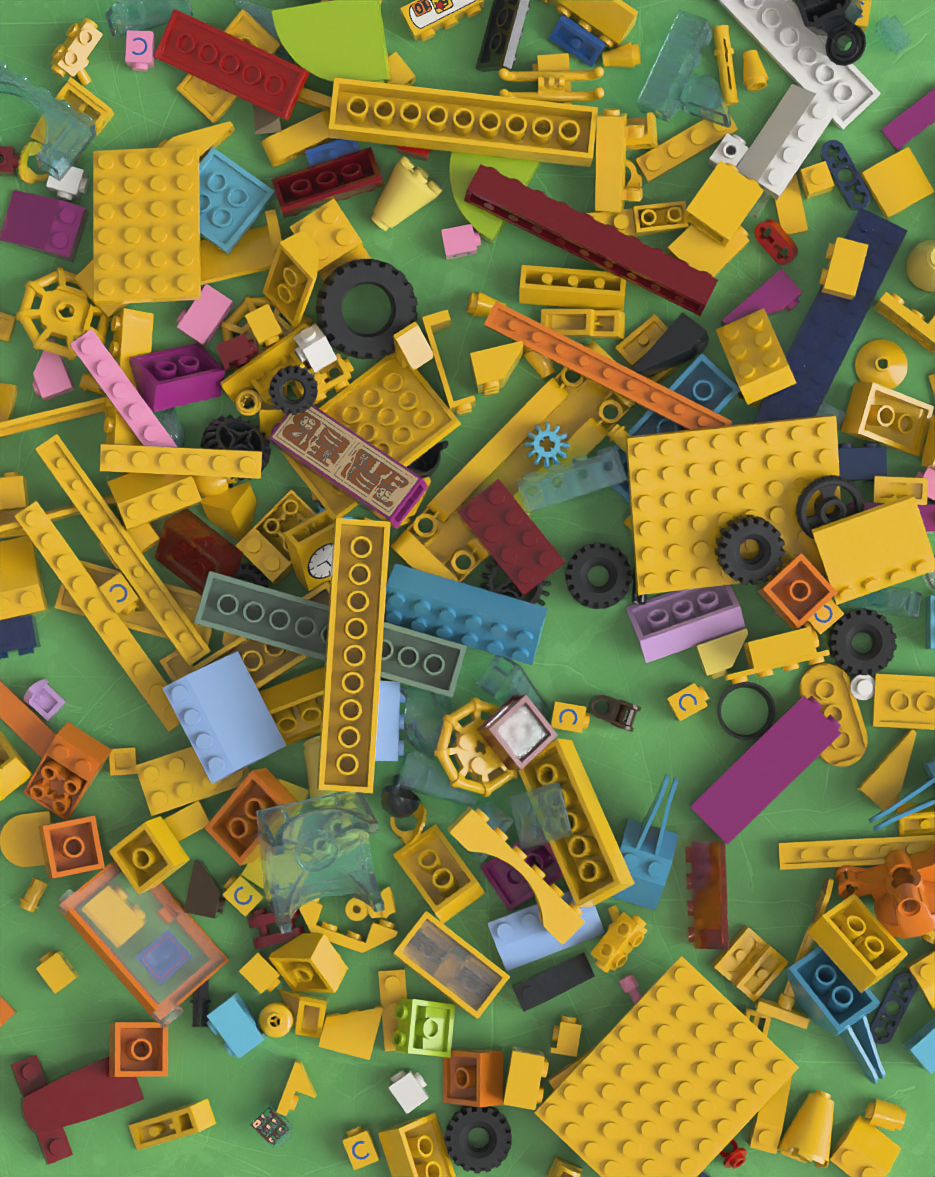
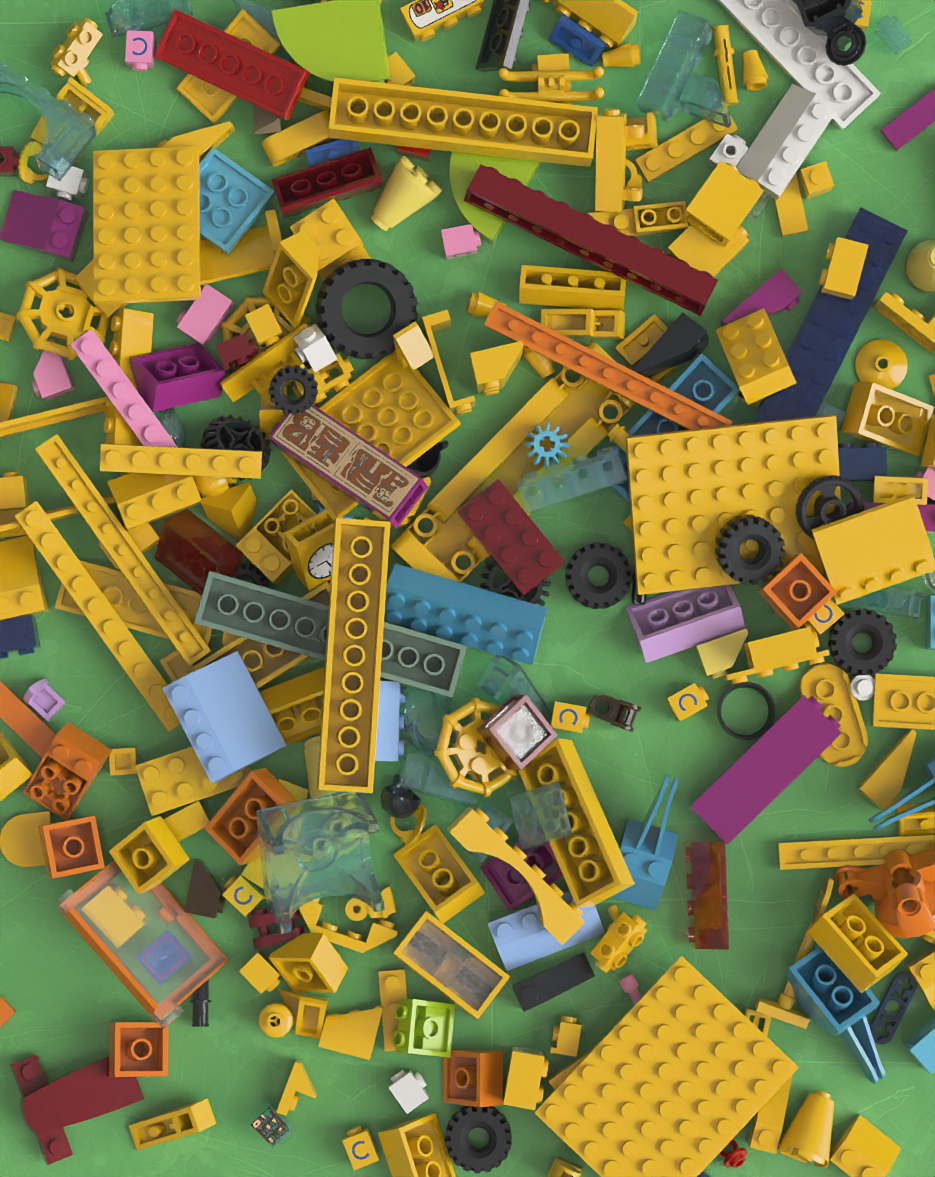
yellow pin [19,877,48,913] -> none
yellow brick [36,950,80,994] -> none
yellow pin [79,372,106,396] -> none
yellow brick [99,572,141,615] -> none
medium azure brick [207,992,267,1059] -> none
yellow cone [236,390,262,416] -> none
yellow slope [711,925,789,1002] -> none
red beam [754,219,798,265] -> none
dark blue beam [820,140,871,211] -> none
yellow slope [860,147,935,219] -> none
yellow brick [865,1098,906,1131] -> none

